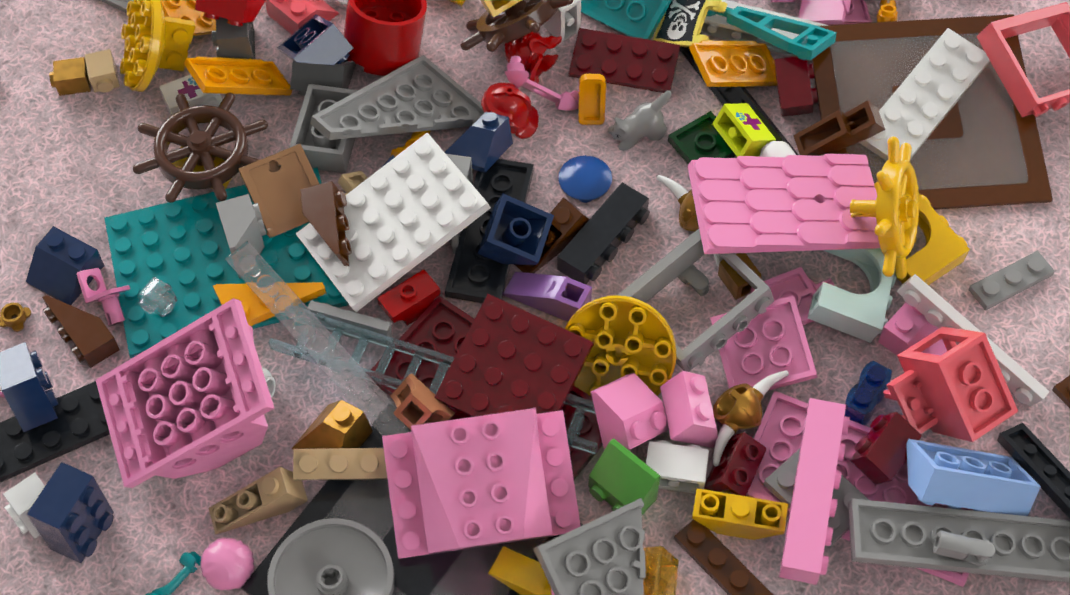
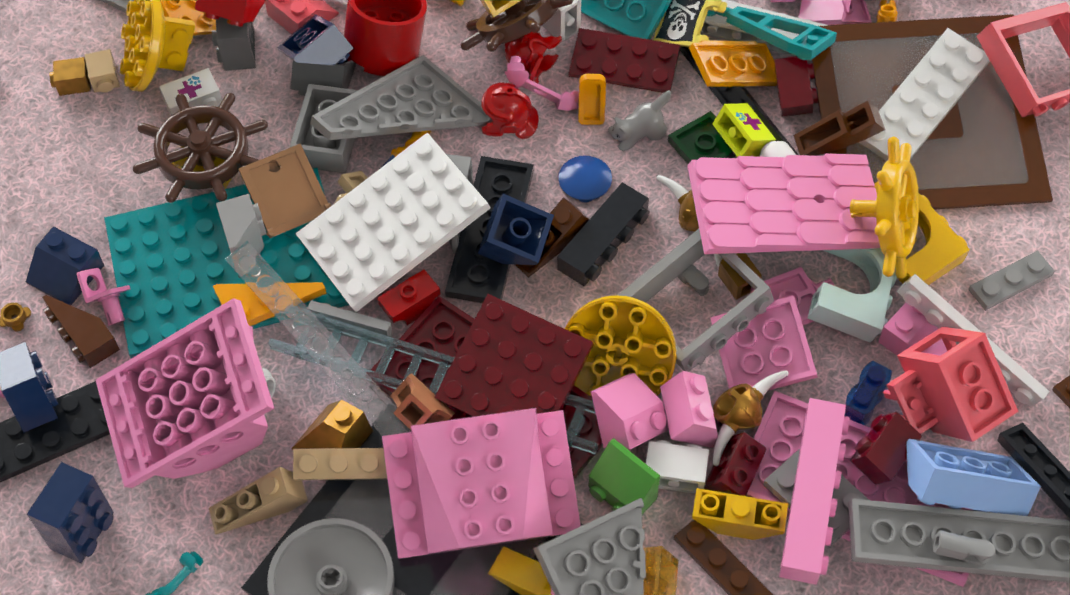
white brick [3,473,45,539] -> none
clear plate [138,277,178,317] -> none
light orange piece [184,57,293,96] -> none
bright pink hair [200,538,255,591] -> none
reddish brown slope [301,181,352,266] -> none
dark blue slope [445,112,513,173] -> none
medium lavender slope [503,272,592,322] -> none

